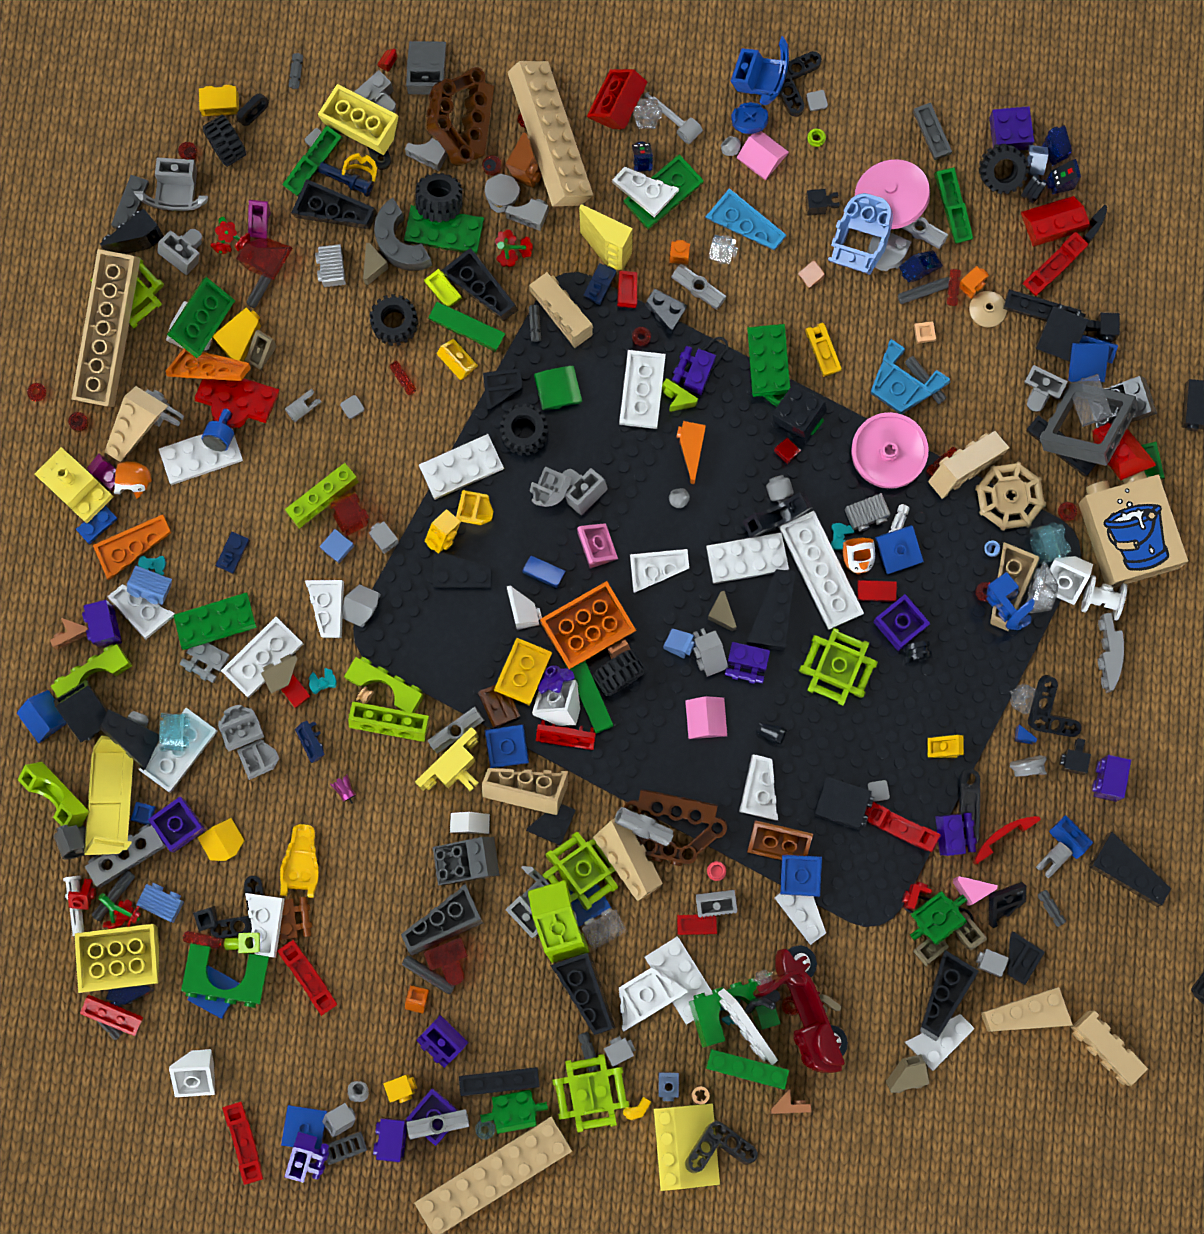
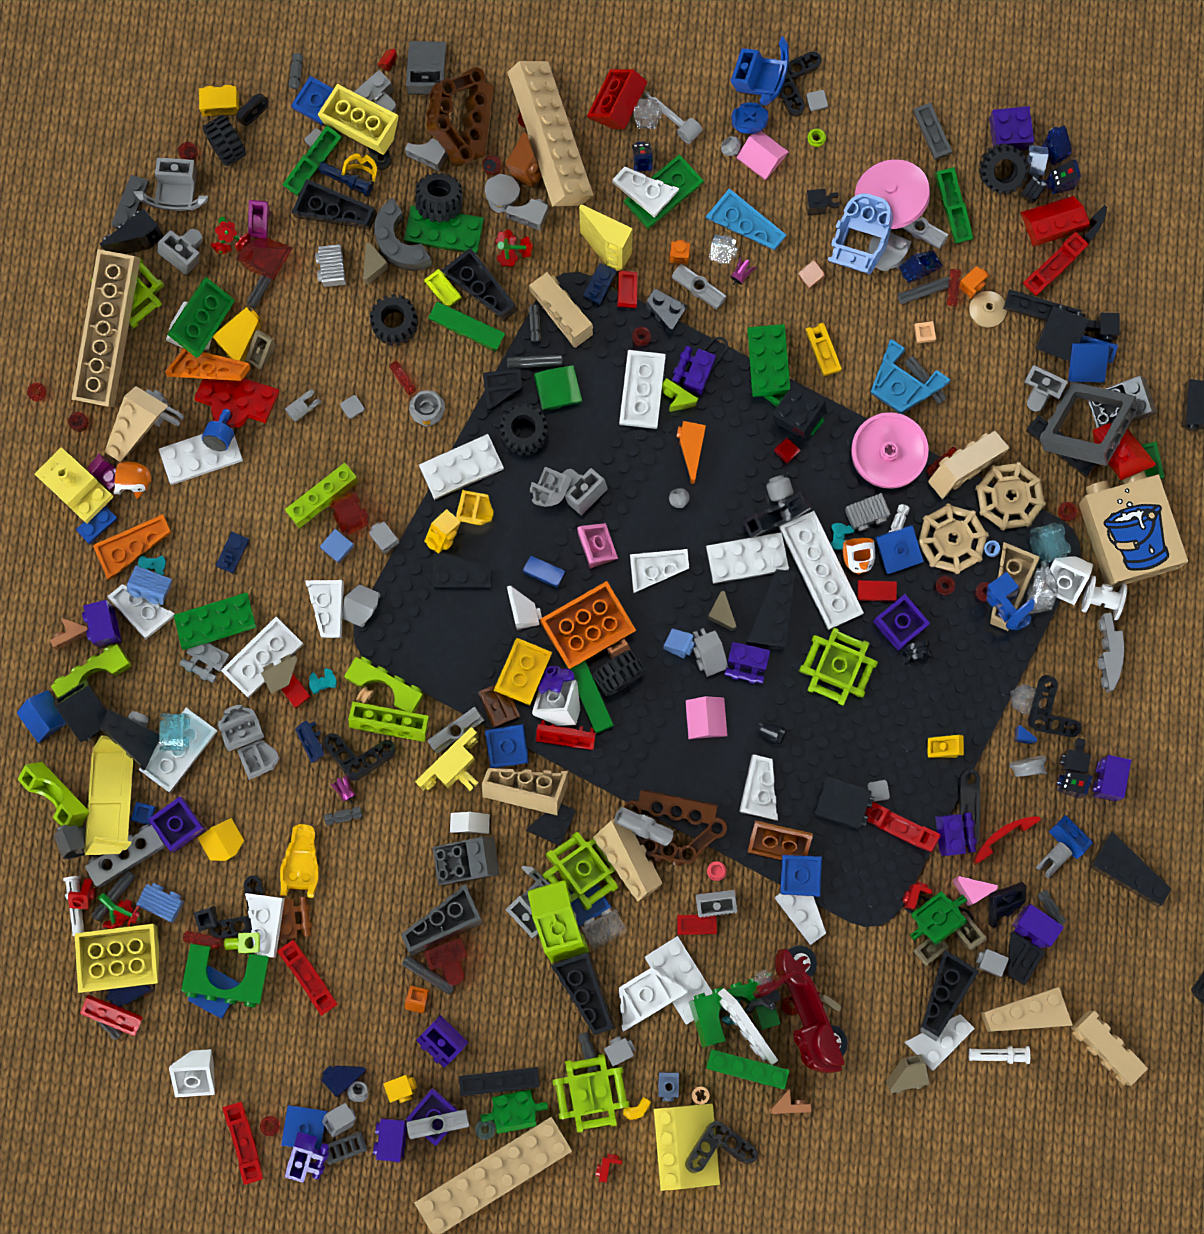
yellow slope [437,339,478,380] -> none
clear piece [1068,374,1113,427] -> none
none -> clear red plate [260,1116,280,1136]
none -> blue tile [291,76,334,126]
none -> clear blue slope [321,1065,368,1097]
none -> black beam [324,733,396,781]
none -> dark grey axle [324,807,362,826]
none -> light grey hat [409,390,445,427]
none -> dark grey axle [507,355,563,369]
none -> red bracket [595,1153,622,1183]
none -> flat silver piece [730,257,756,285]
none -> tan plate [917,504,989,574]
none -> clear red plate [936,576,955,595]
none -> white pin [969,1046,1030,1064]
none -> dark purple brick [1011,904,1064,949]
none -> slope [1056,771,1093,799]

